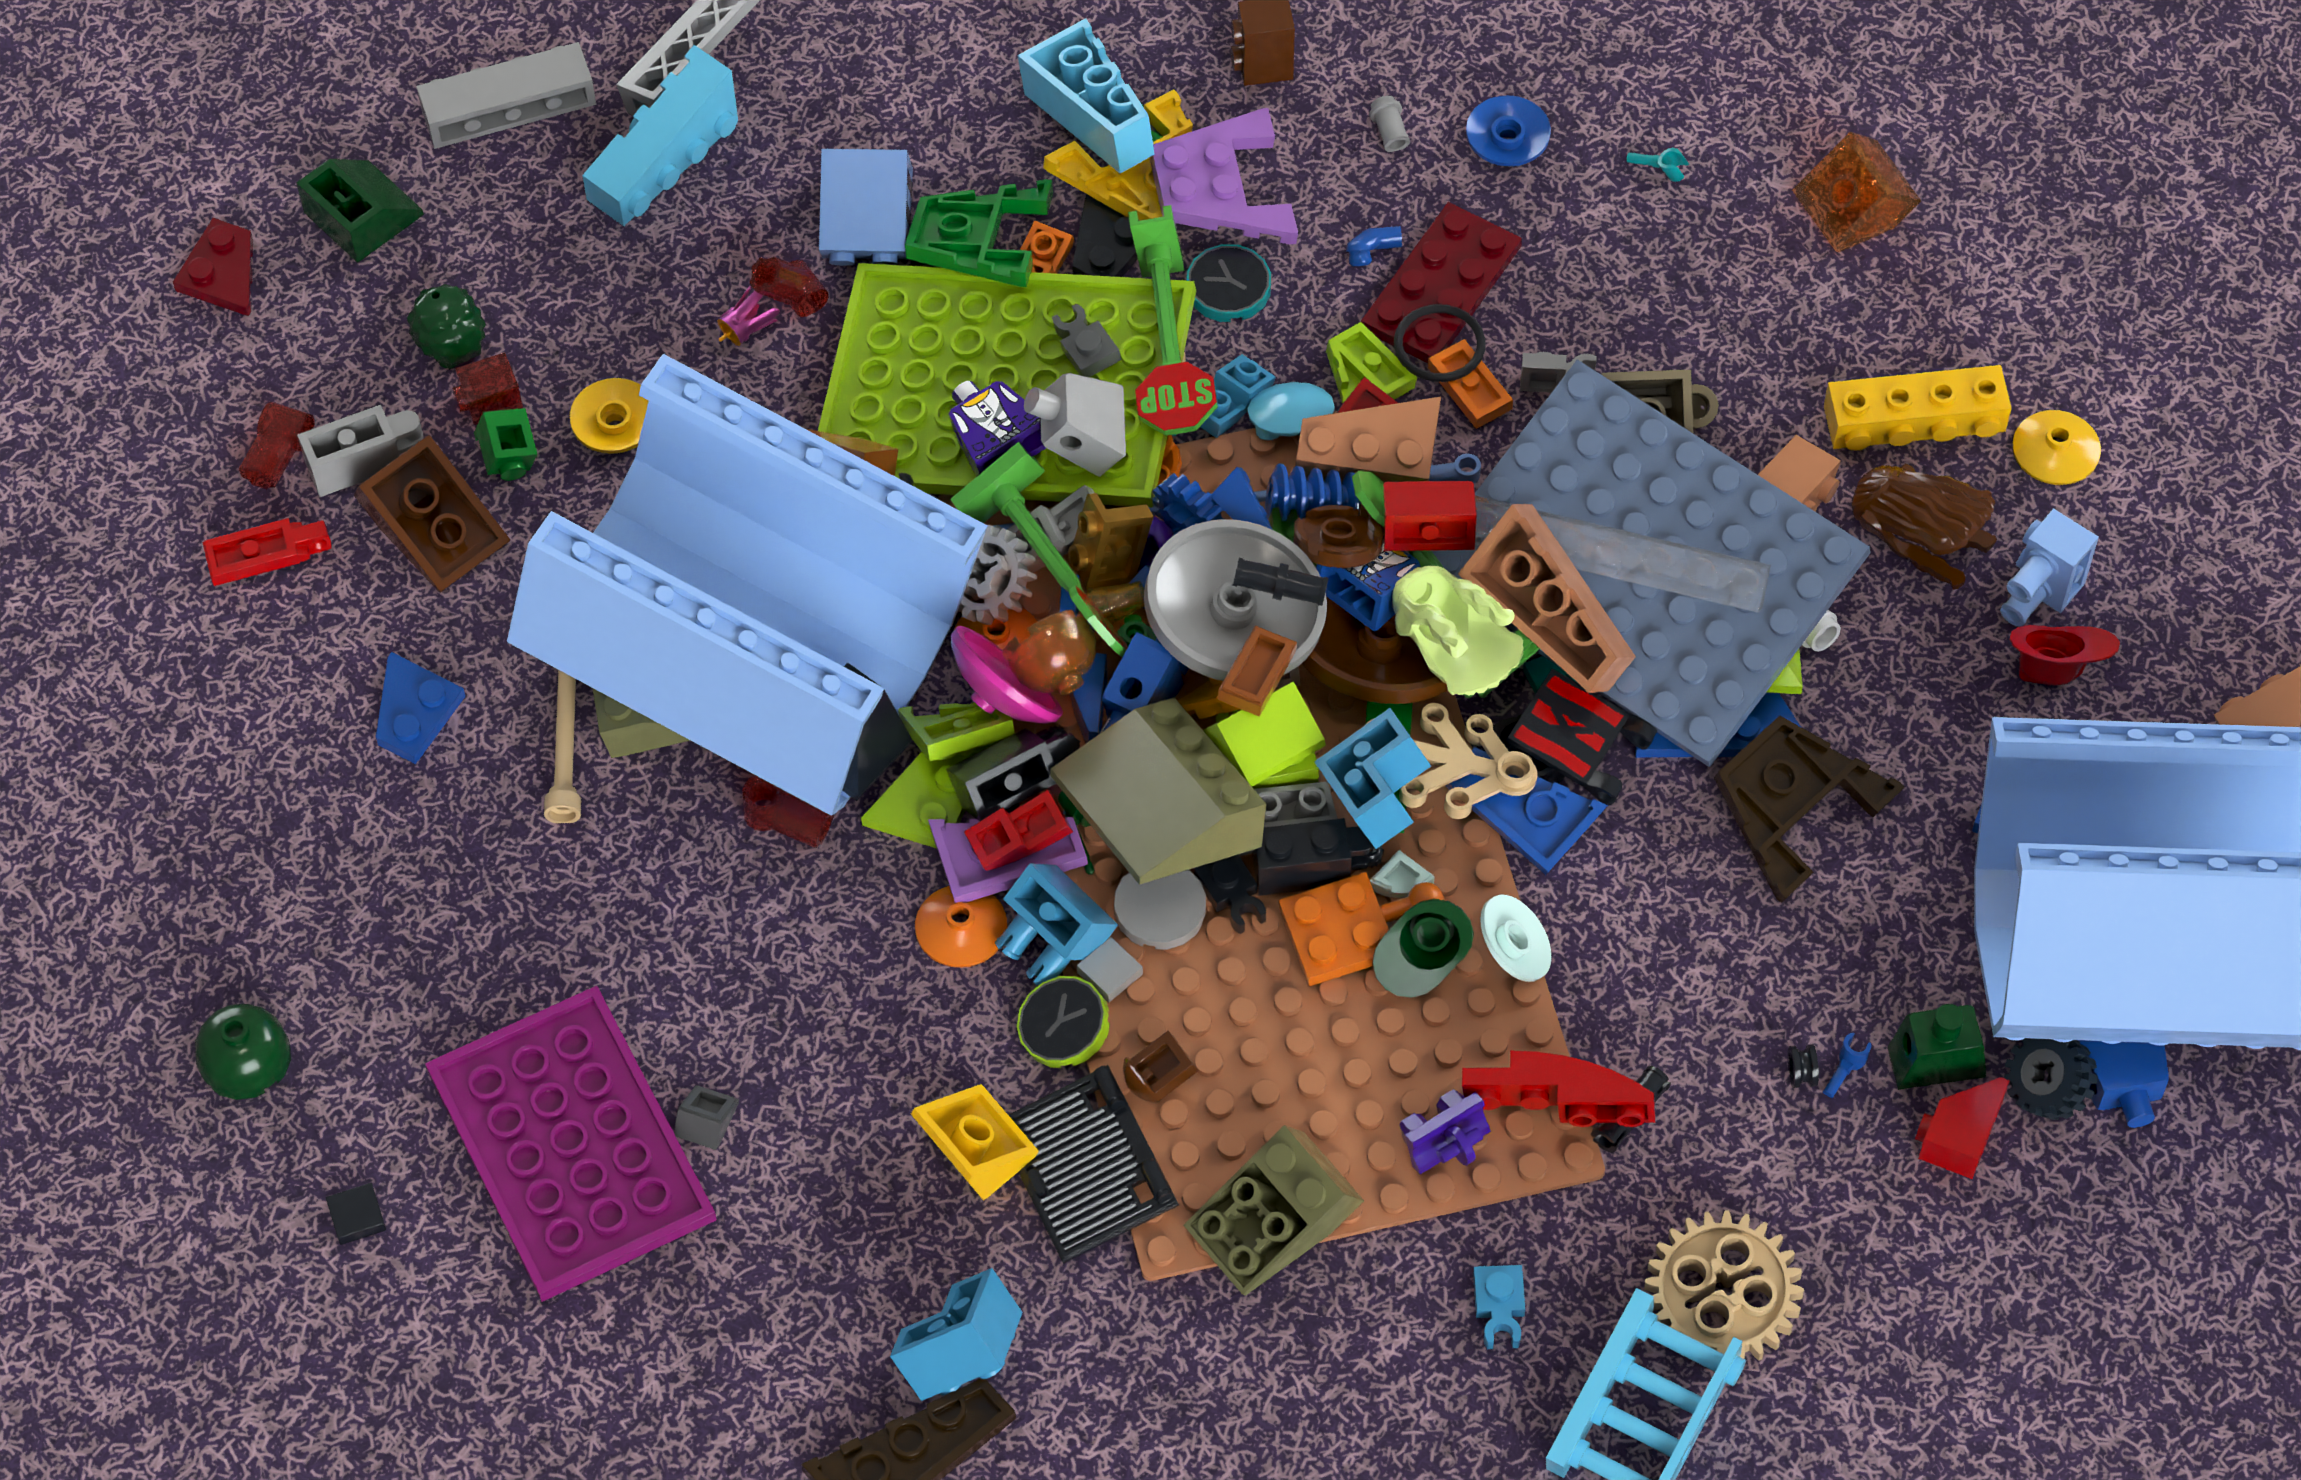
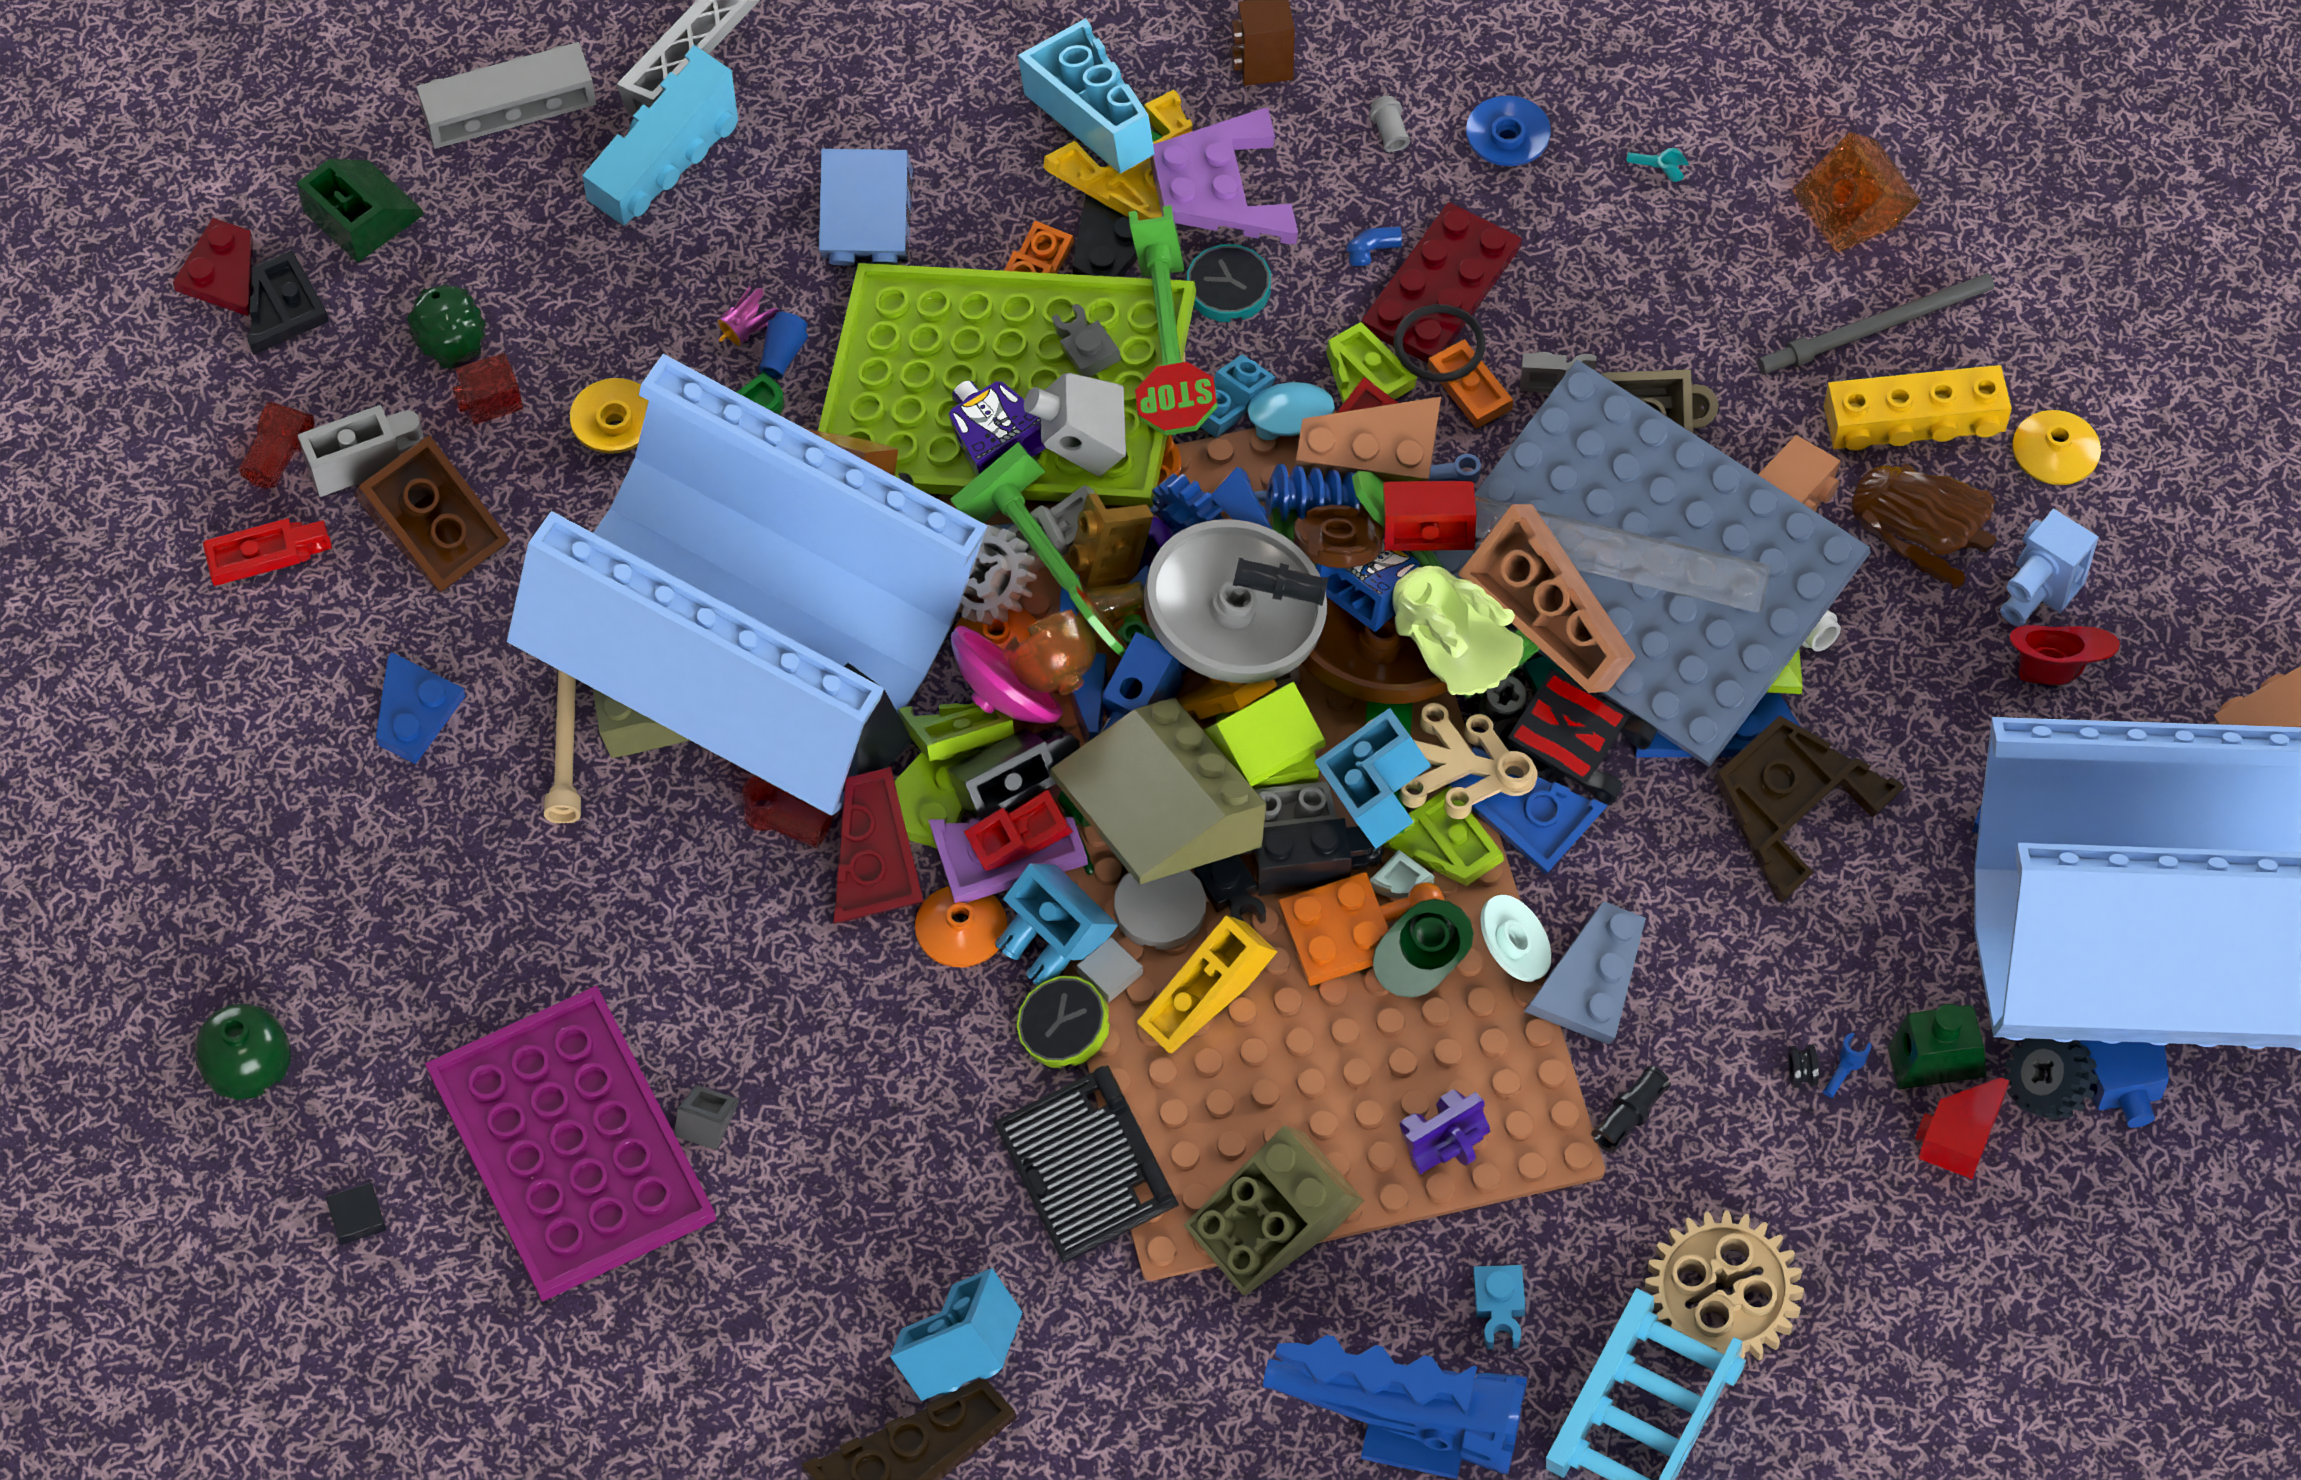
green brick [474,408,537,481] -> none
clear red piece [749,257,829,317] -> none
green wing [905,179,1053,287] -> none
yellow slope [911,1084,1039,1201] -> none
reddish brown plate [1123,1031,1199,1102] -> none
dark orange tile [1217,626,1297,717] -> none
red slope [1462,1050,1655,1127] -> none
none -> black wing [248,250,329,355]
none -> green tile [736,371,784,415]
none -> blue cone [759,311,808,379]
none -> dark red wing [833,767,924,924]
none -> yellow slope [1137,915,1278,1053]
none -> blue piece [1263,1335,1528,1479]
none -> lime wing [1382,786,1504,886]
none -> dark grey bush [1477,675,1527,725]
none -> sand blue wing [1524,901,1646,1044]
none -> dark grey bar [1757,273,1994,374]

